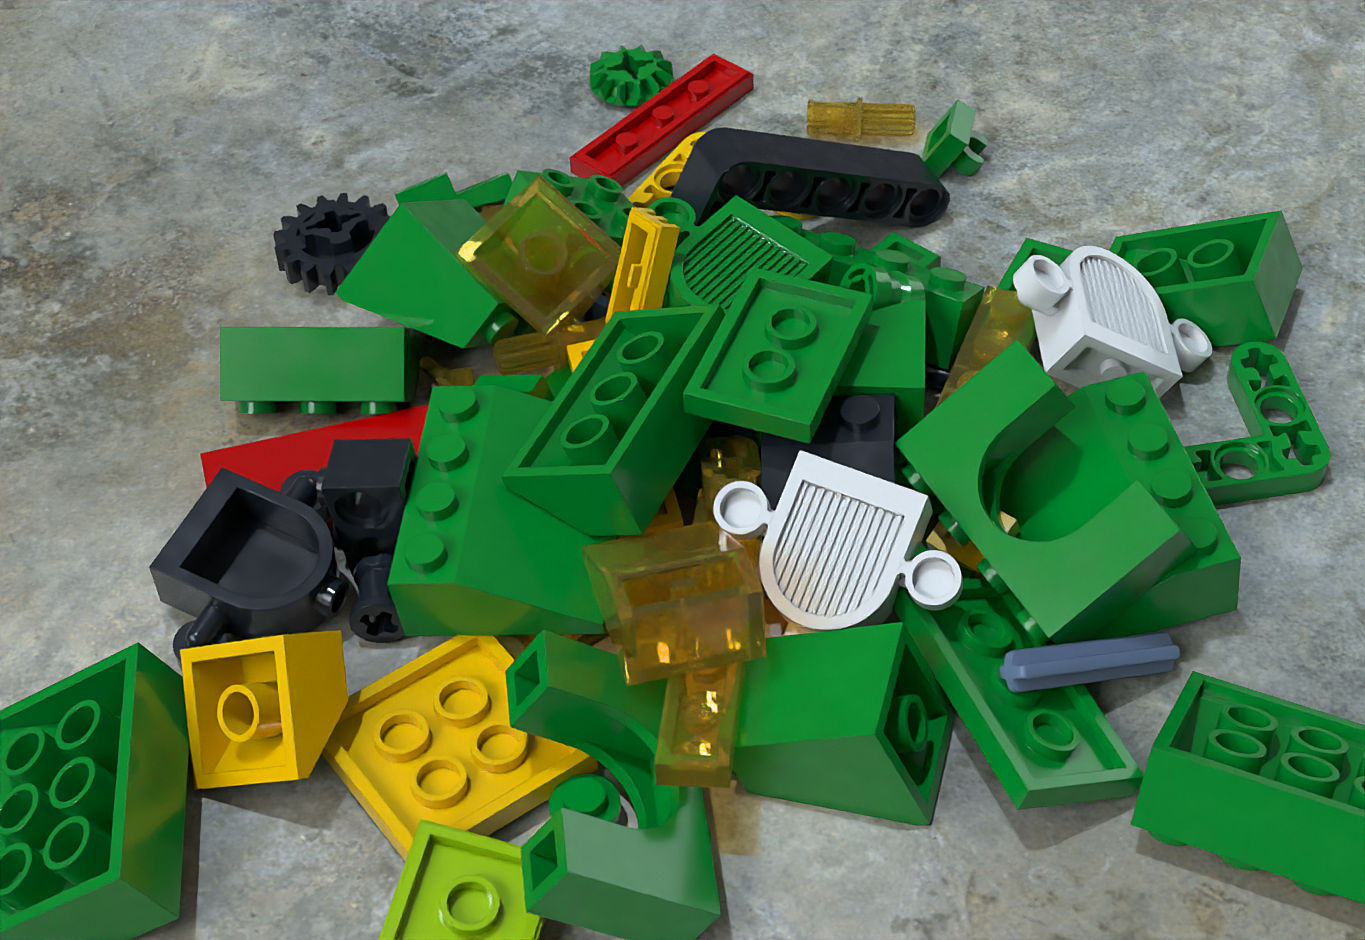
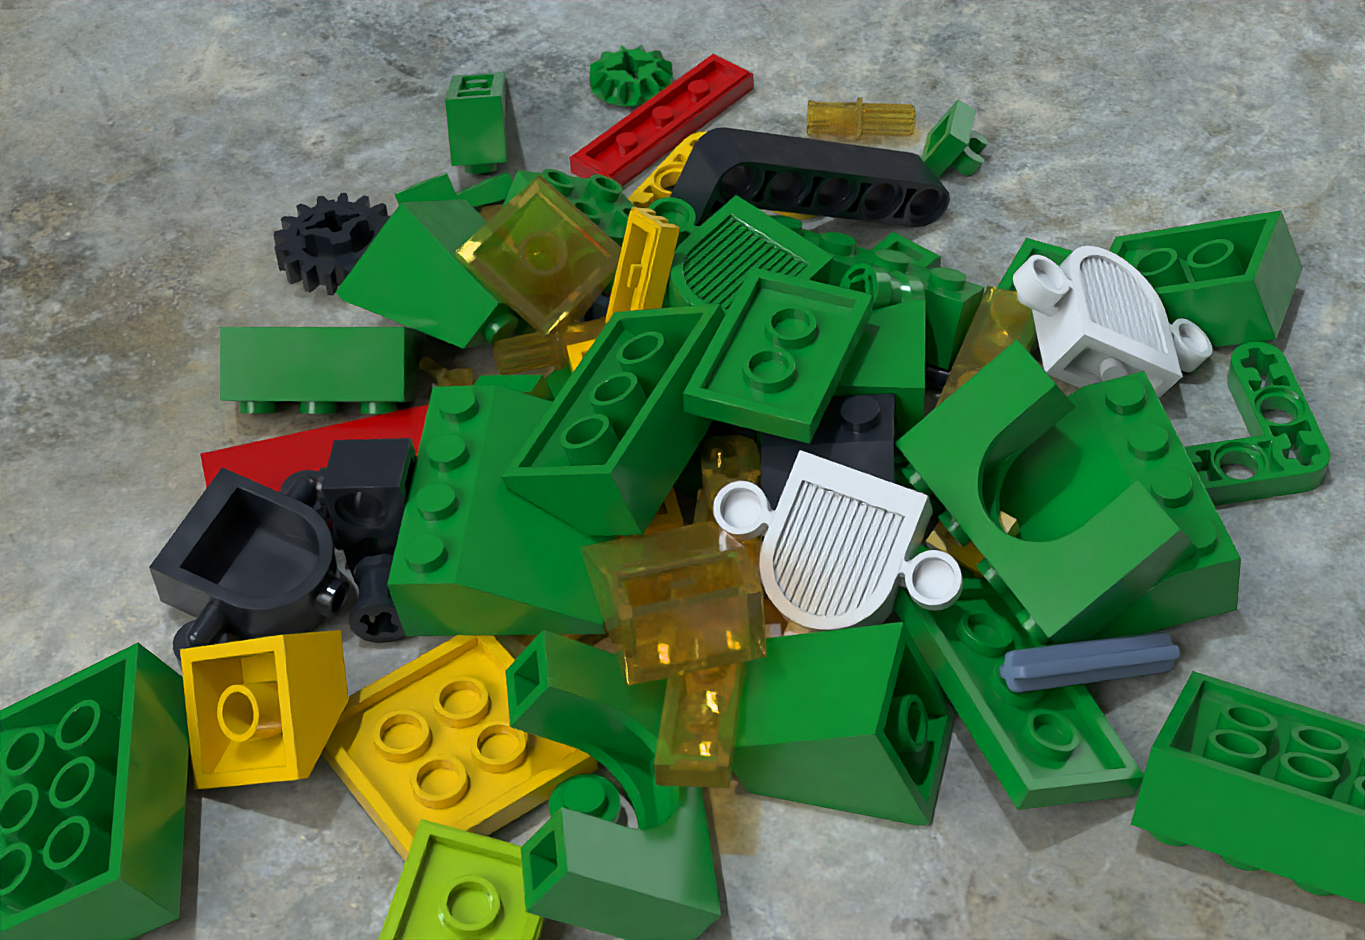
none -> green slope [445,72,508,173]

